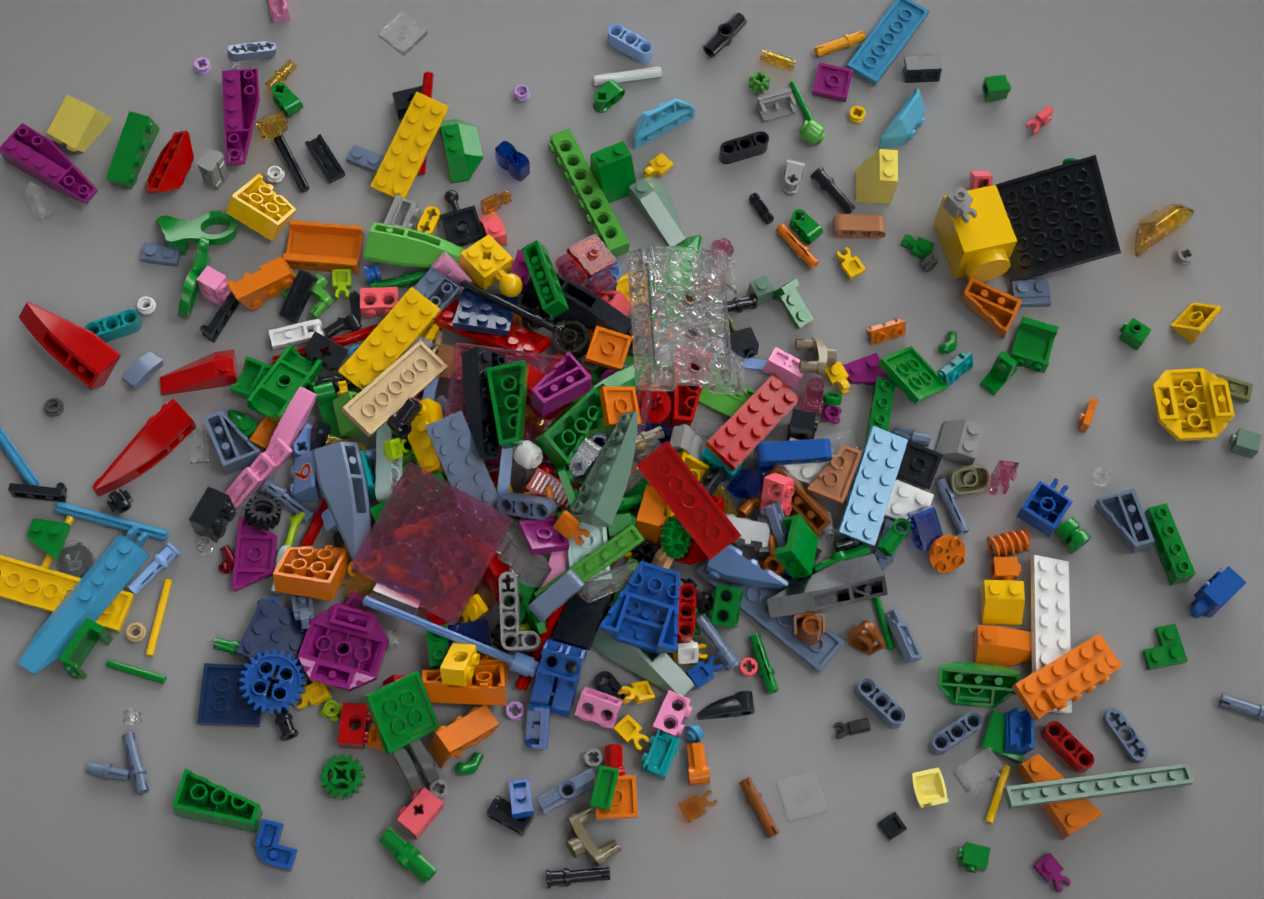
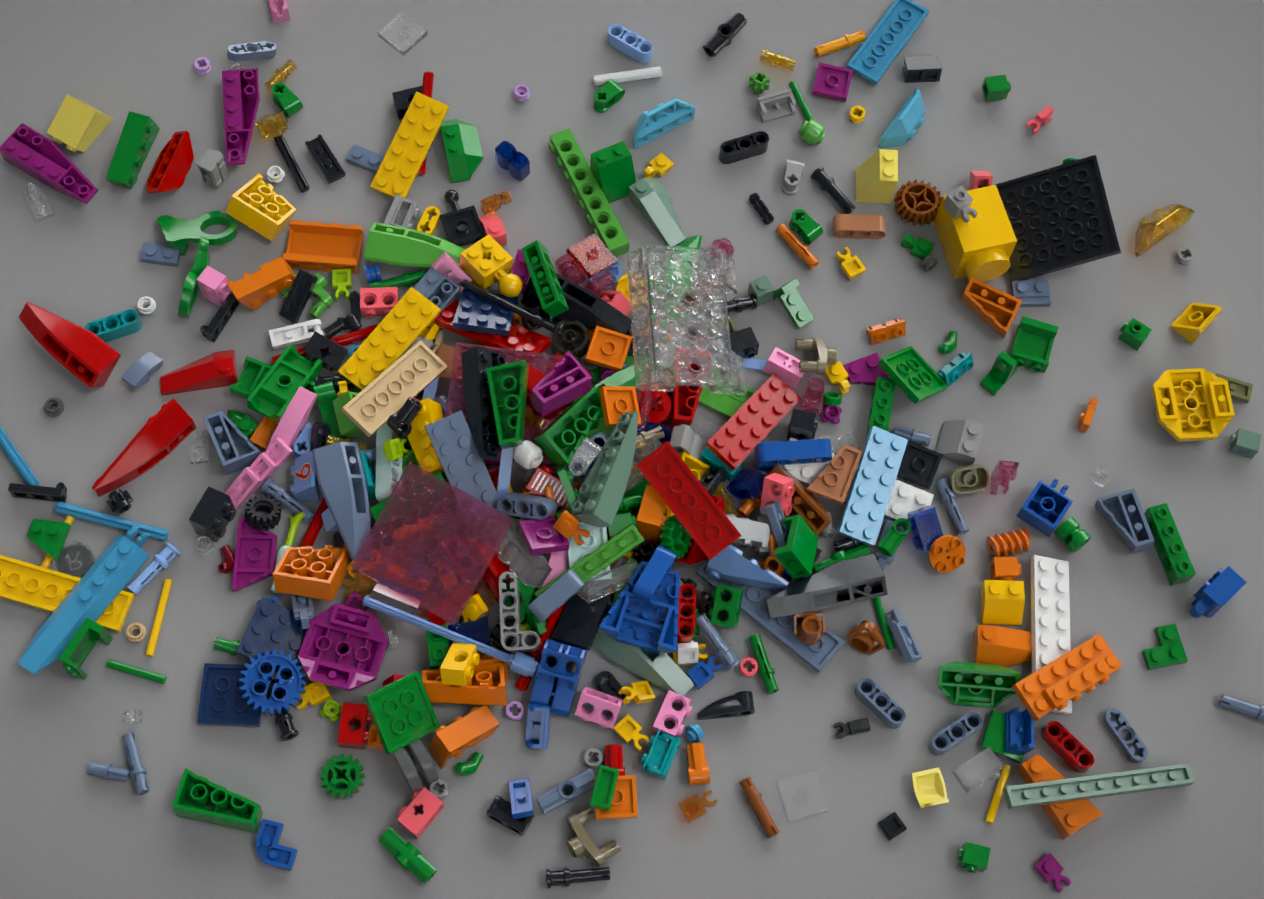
none -> blue beam [632,545,677,603]
none -> dark orange gear [894,179,943,227]

